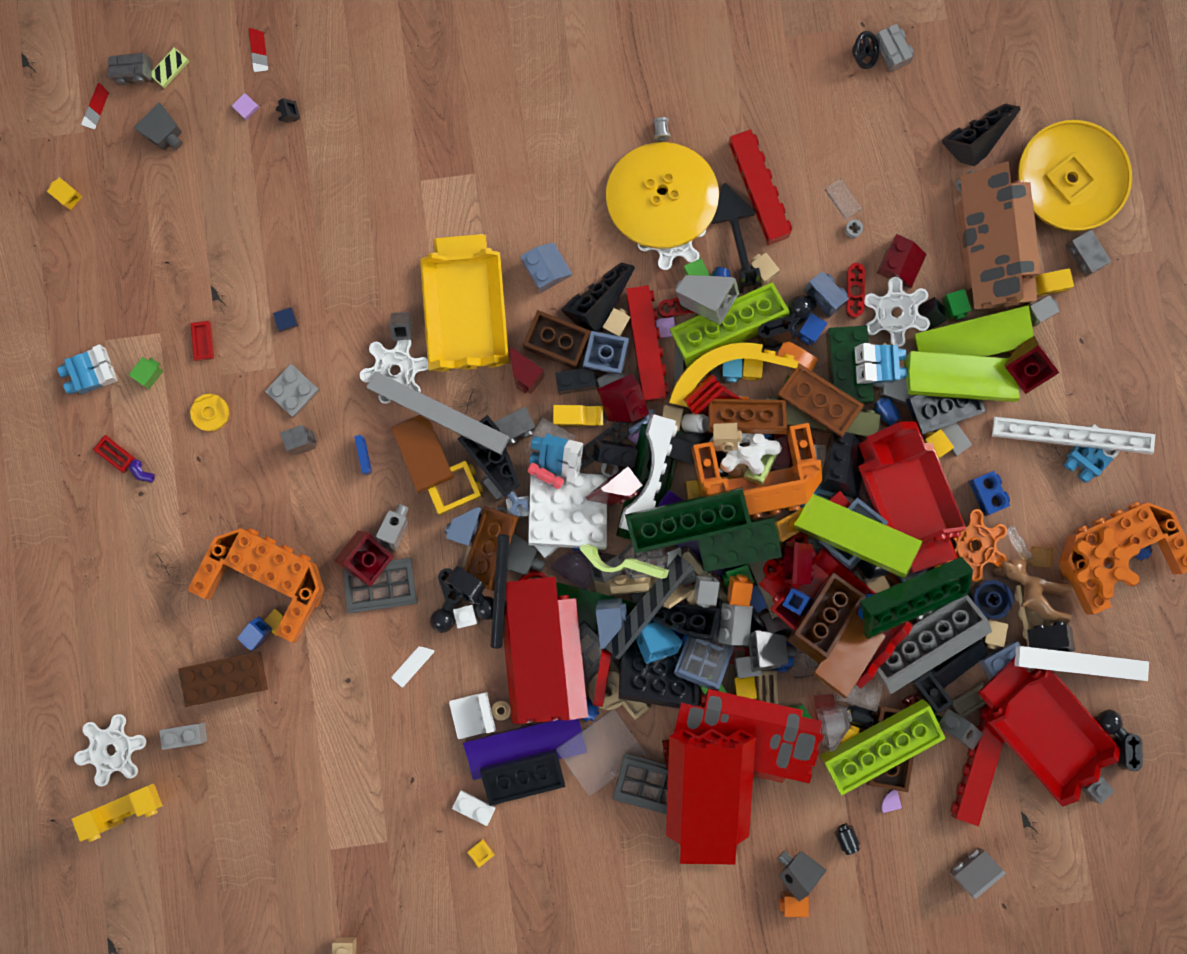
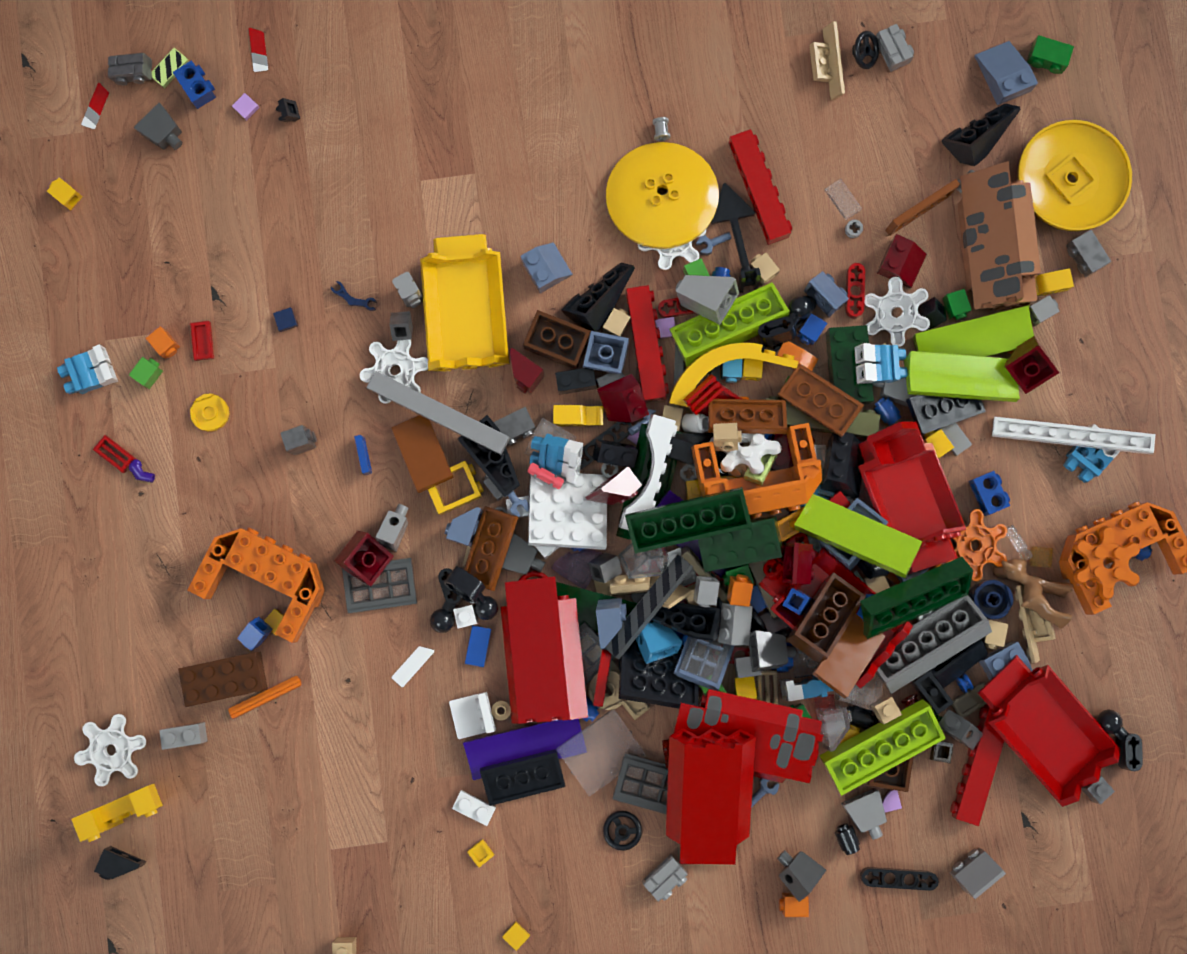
light grey plate [265,364,320,418] -> none
black axle [490,534,509,649] -> none
yellowish green piece [580,544,669,579] -> none
white tile [1015,646,1149,681] -> none
black brick [1027,622,1075,652] -> none
none -> black slope [94,846,146,880]
none -> orange brick [146,326,180,359]
none -> blue brick [173,60,216,109]
none -> orange axle [228,676,302,719]
none -> dark blue piece [331,281,377,311]
none -> light grey brick [392,272,423,308]
none -> blue tile [465,625,492,667]
none -> yellow tile [502,921,530,951]
none -> black piece [603,811,642,851]
none -> light grey brick [642,854,688,902]
none -> light grey bush [680,465,697,482]
none -> sand blue bar [696,232,732,255]
none -> sand blue bar [751,778,779,807]
none -> hips [779,676,834,701]
none -> tan bracket [810,21,845,100]
none -> light grey torso [841,788,887,840]
none -> black beam [860,867,939,891]
none -> tan brick [870,695,902,724]
none -> dark orange tile [885,179,960,236]
none -> dark brown brick [929,741,954,763]
none -> blue bush [956,674,974,694]
none -> sand blue slope [975,41,1038,105]
none -> green brick [1027,35,1074,74]

